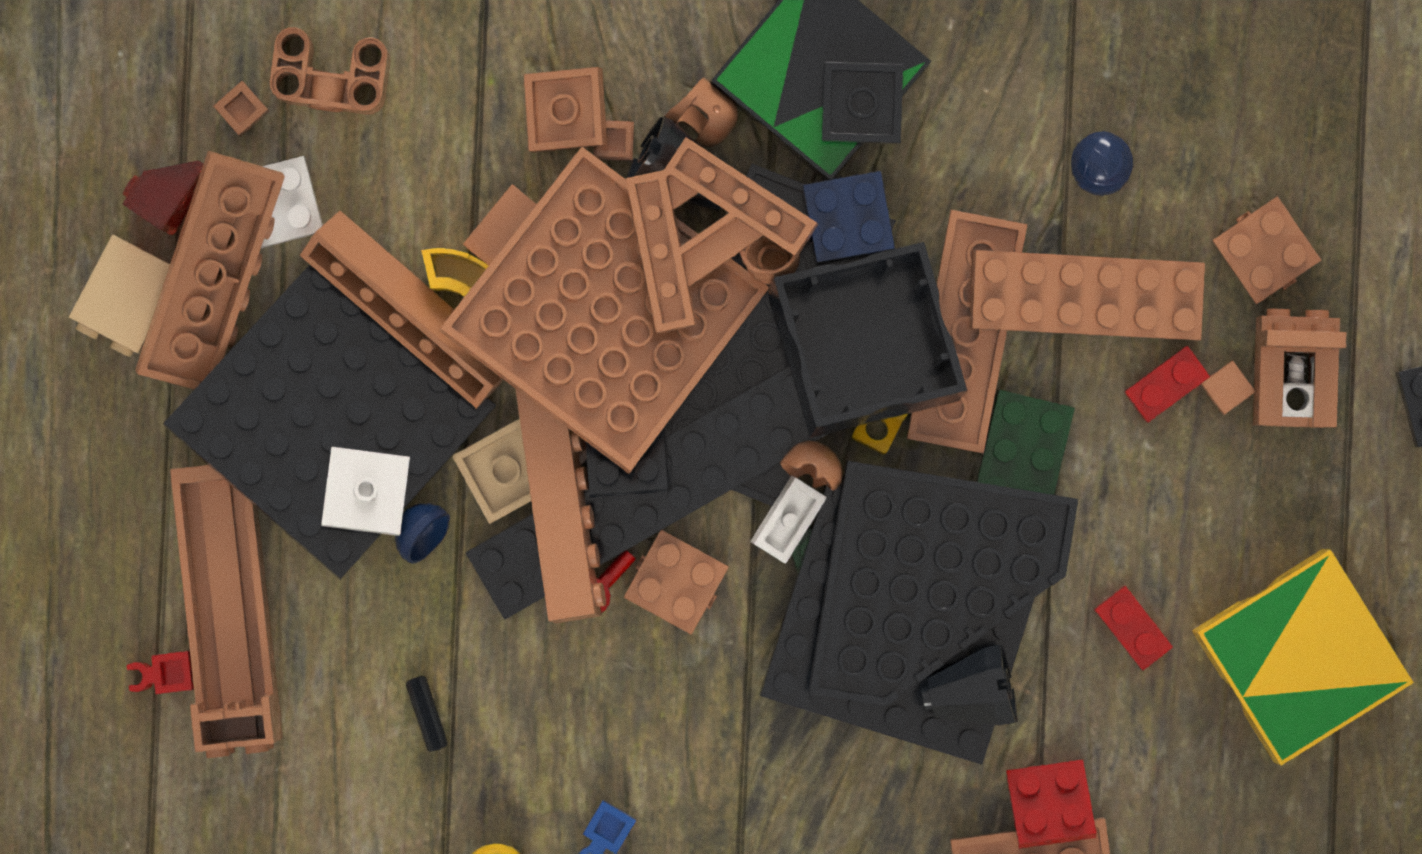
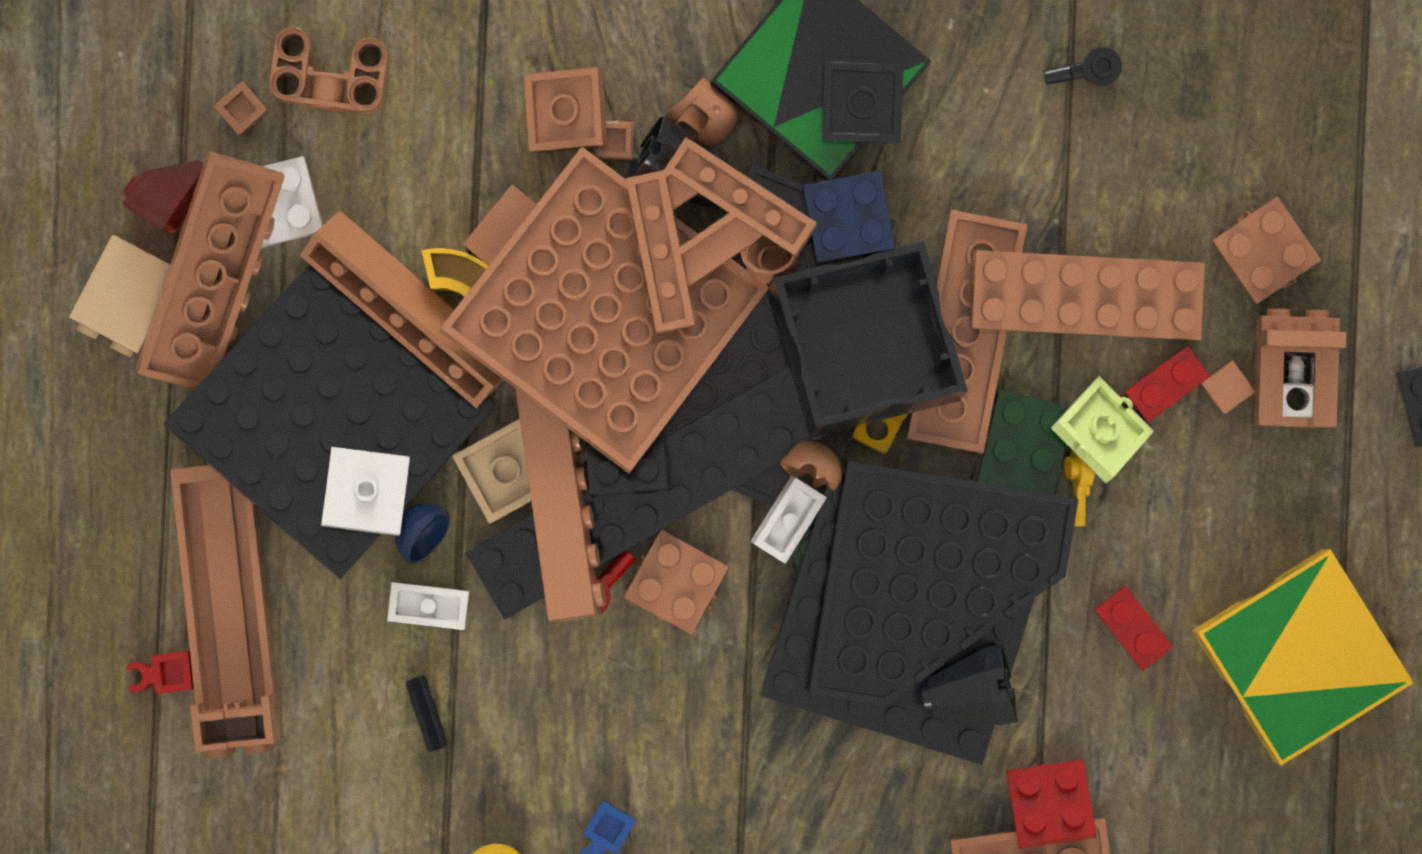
dark blue piece [1071,131,1133,196] -> none
none -> white plate [387,582,470,630]
none -> black plate [1044,47,1122,86]
none -> yellowish green plate [1051,376,1154,483]
none -> yellow plate [1064,450,1095,526]

